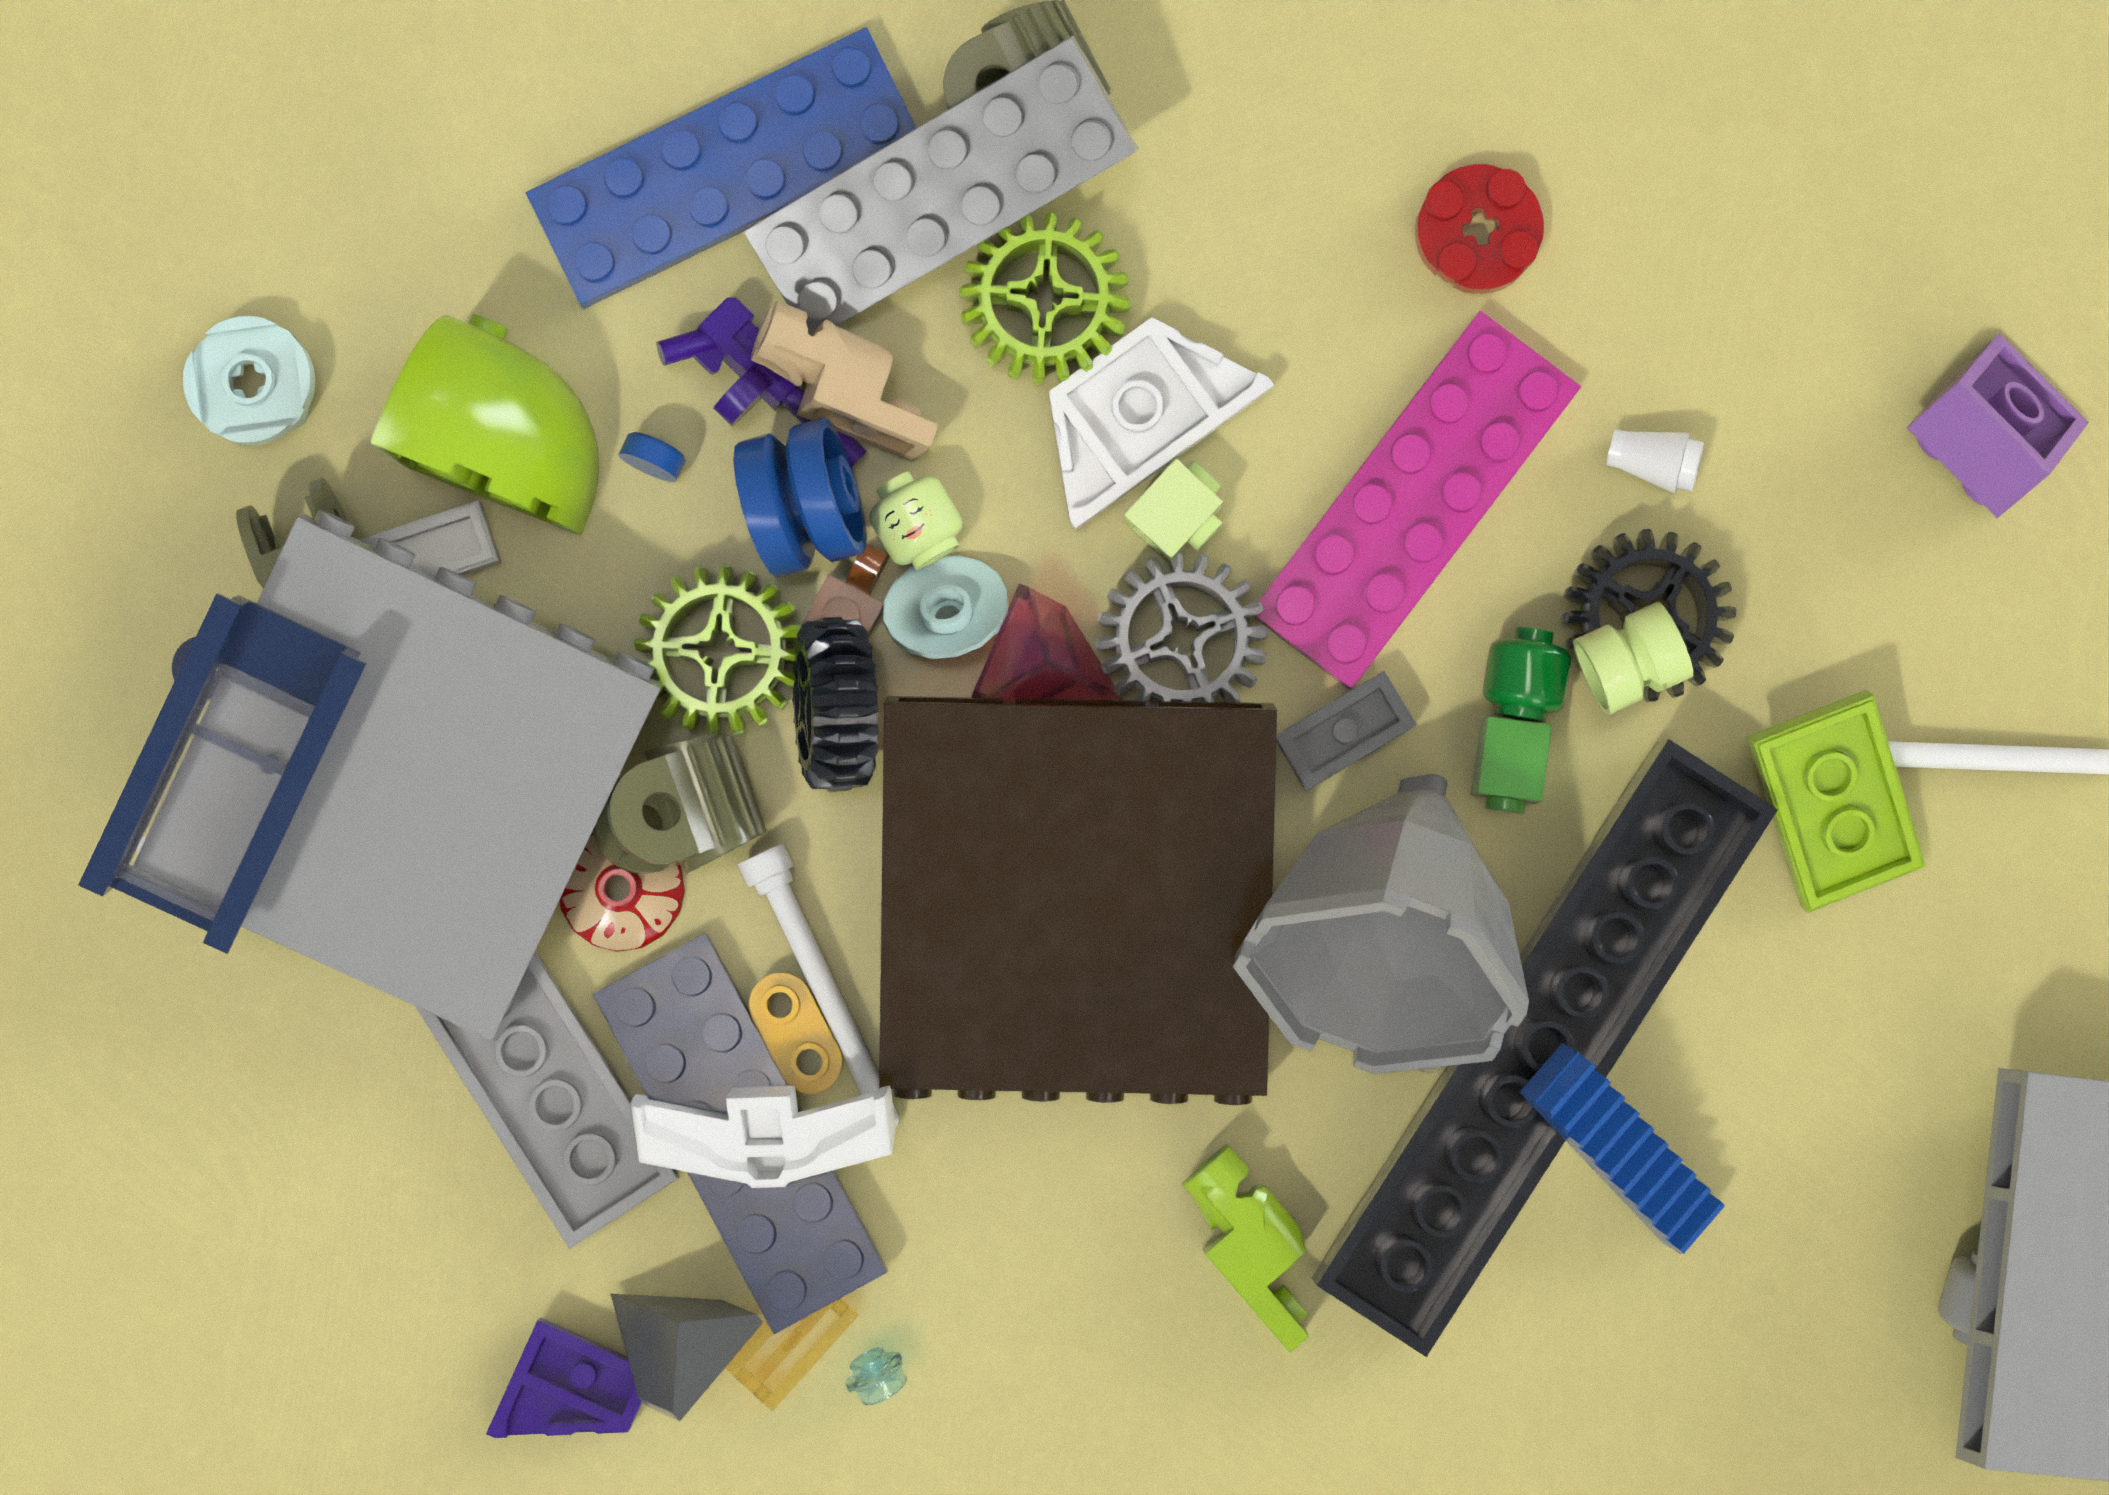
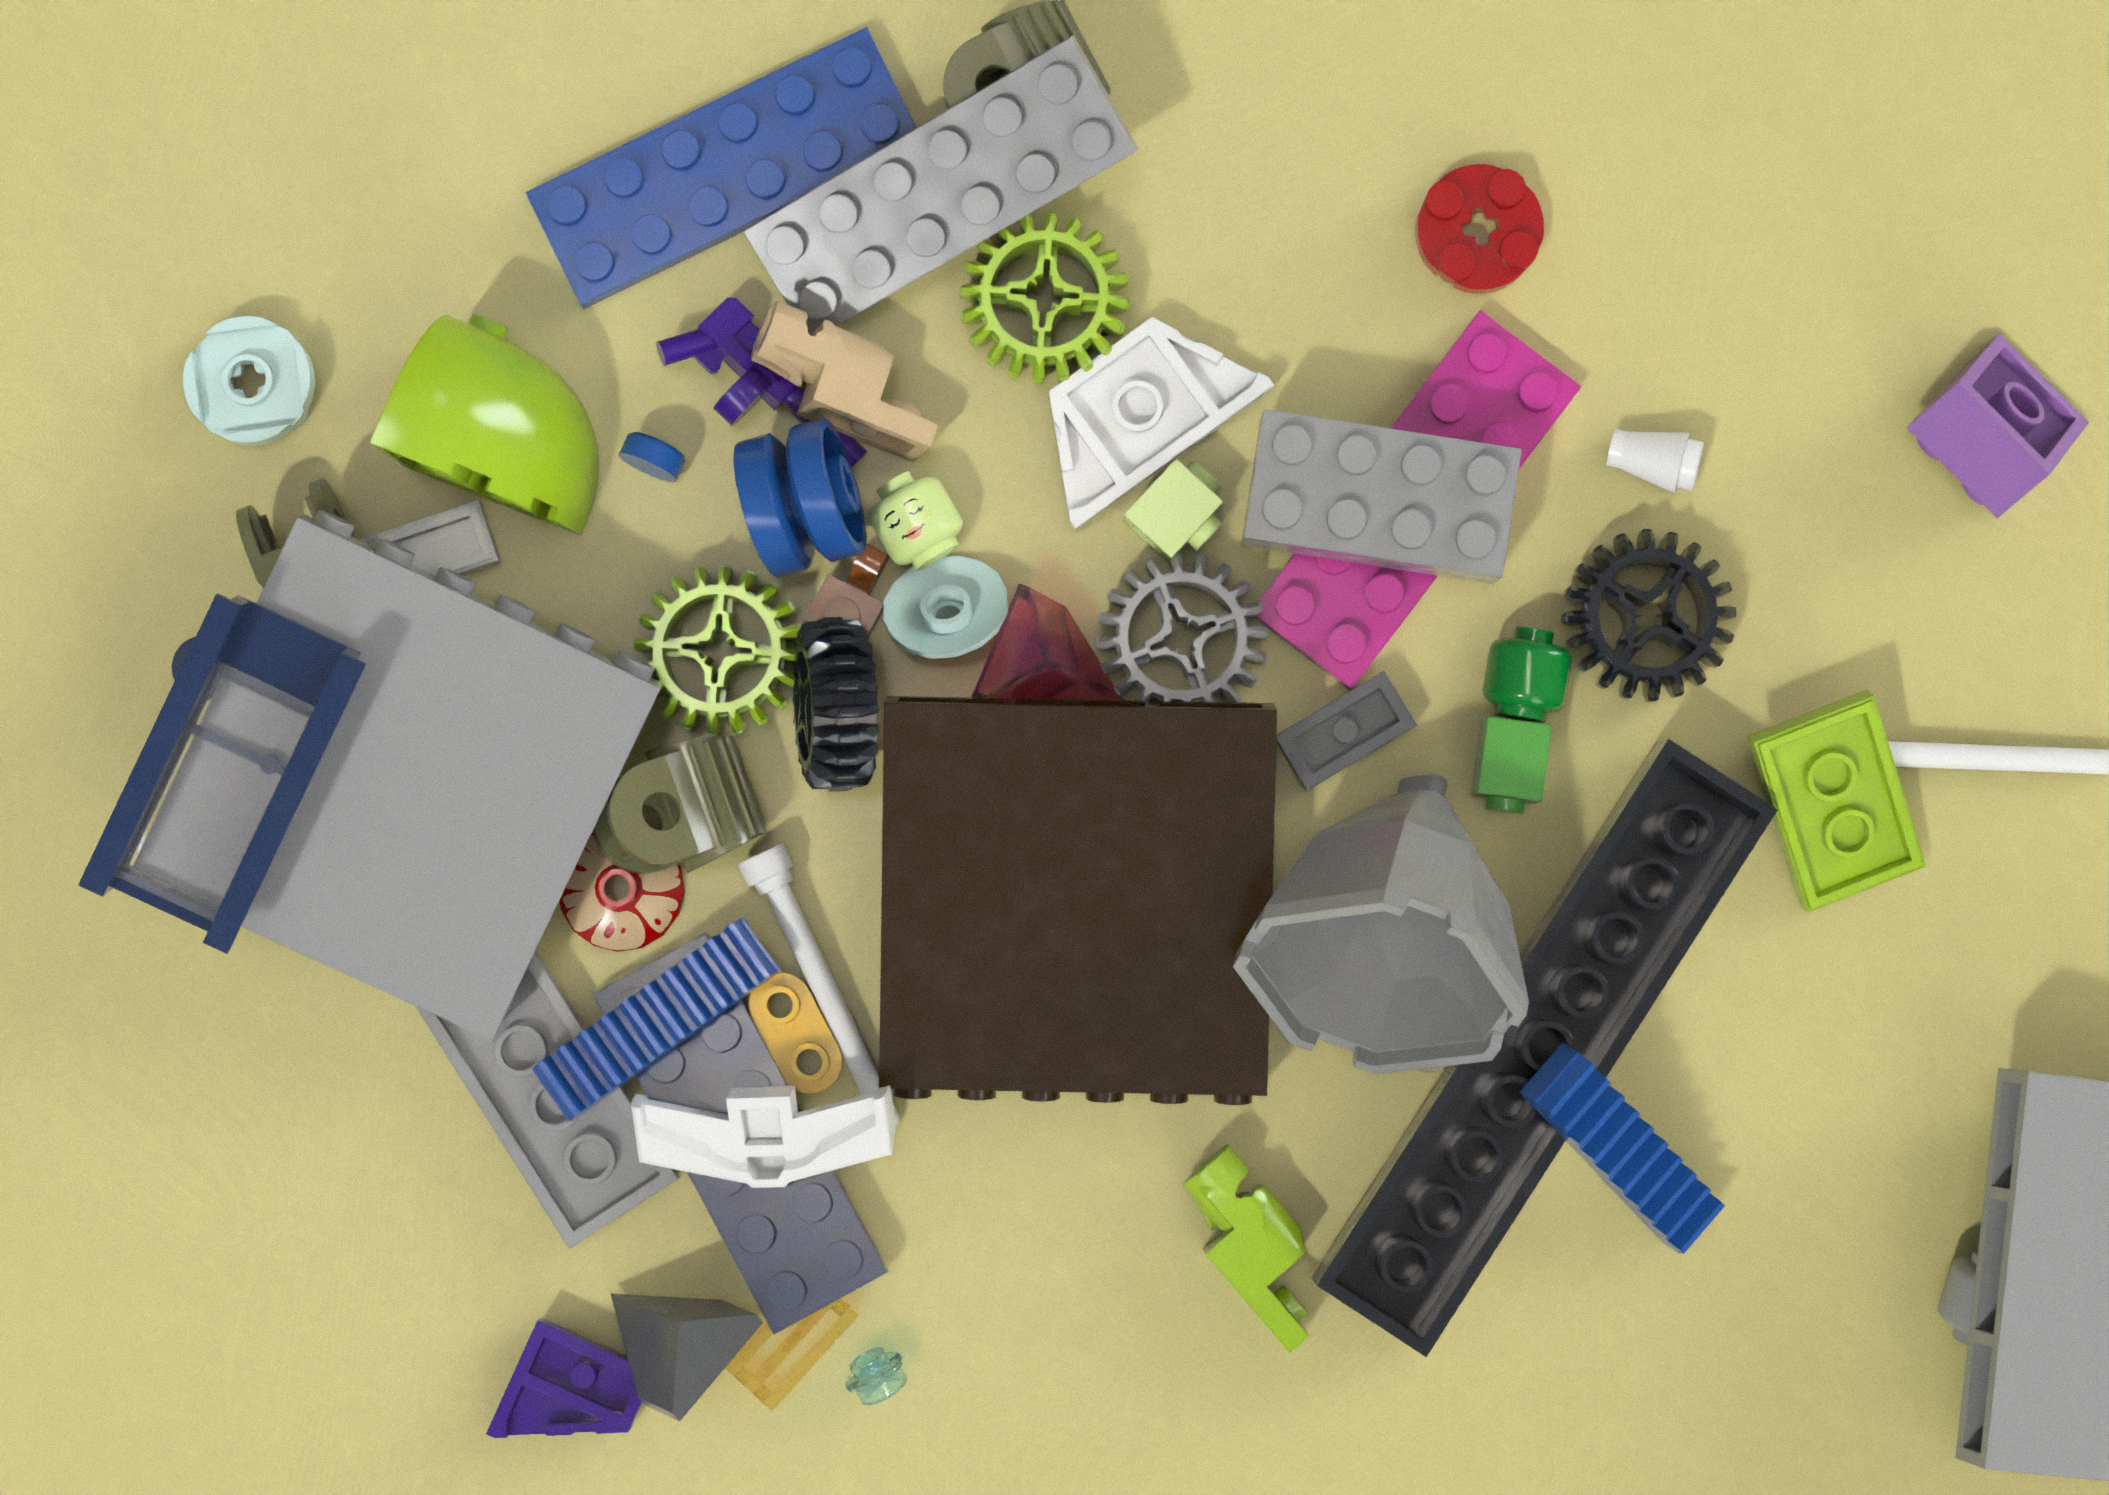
yellowish green wheel [1573,601,1693,715] -> none
none -> blue gear [532,917,782,1122]
none -> light grey brick [1241,409,1522,584]

